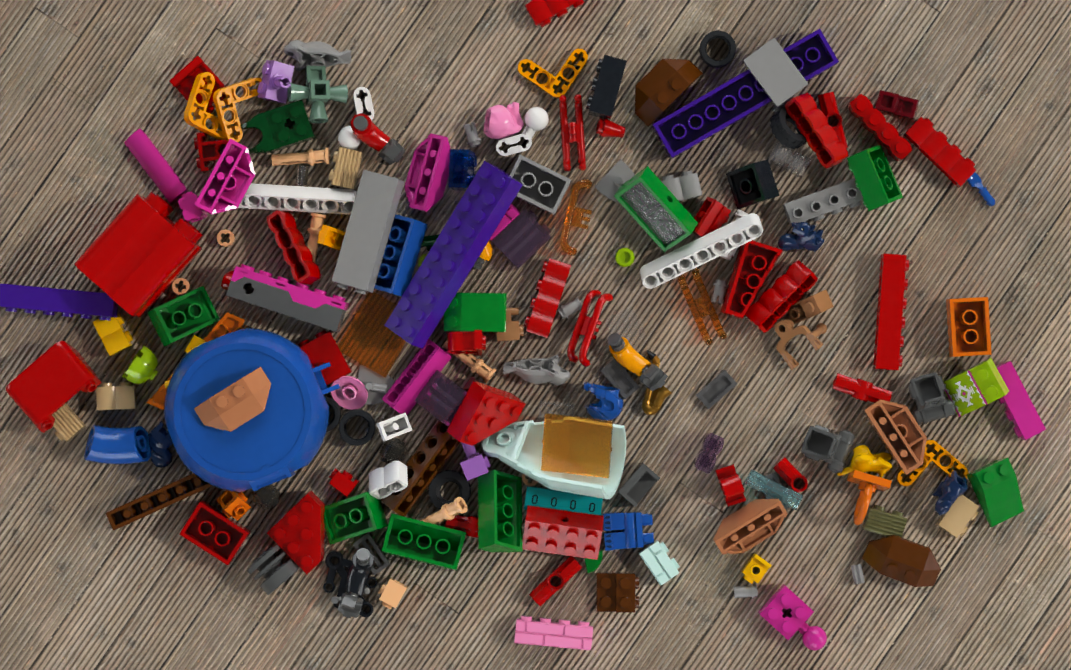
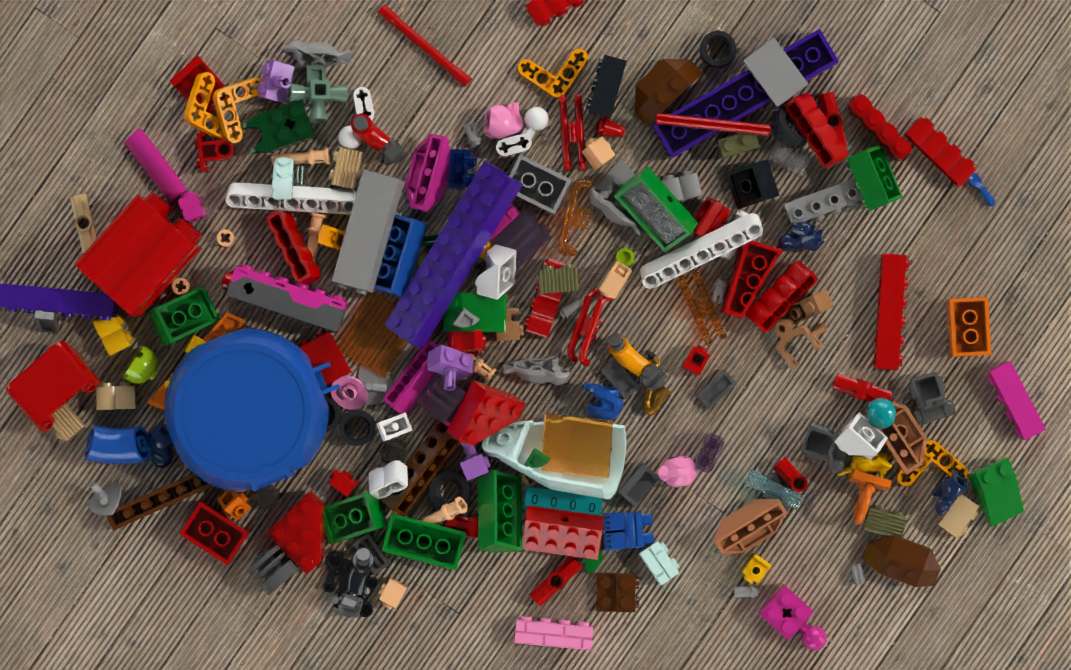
dark pink wedge [194,139,255,215] -> none
nougat wedge [194,367,271,432] -> none
red pin [715,464,746,507] -> none
dark red slope [875,90,919,119] -> none
lime slope [944,358,1009,417] -> none
none -> flat silver tile [34,311,60,334]
none -> tan piece [70,194,97,253]
none -> light grey shield [86,480,121,516]
none -> light aqua brick [272,157,294,200]
none -> red piece [377,4,472,87]
none -> medium lavender brick [427,345,473,391]
none -> light grey tile [453,308,480,328]
none -> white slope [475,245,516,300]
none -> green tile [524,448,551,468]
none -> olive brick [538,264,579,294]
none -> light nougat brick [582,137,615,170]
none -> light grey animal [588,183,644,235]
none -> light nougat brick [599,261,632,298]
none -> red axle [656,113,771,136]
none -> bright pink piece [658,456,697,487]
none -> red brick [682,345,710,376]
none -> olive brick [716,133,760,159]
none -> white slope [835,412,888,460]
none -> teal hair [867,397,896,429]

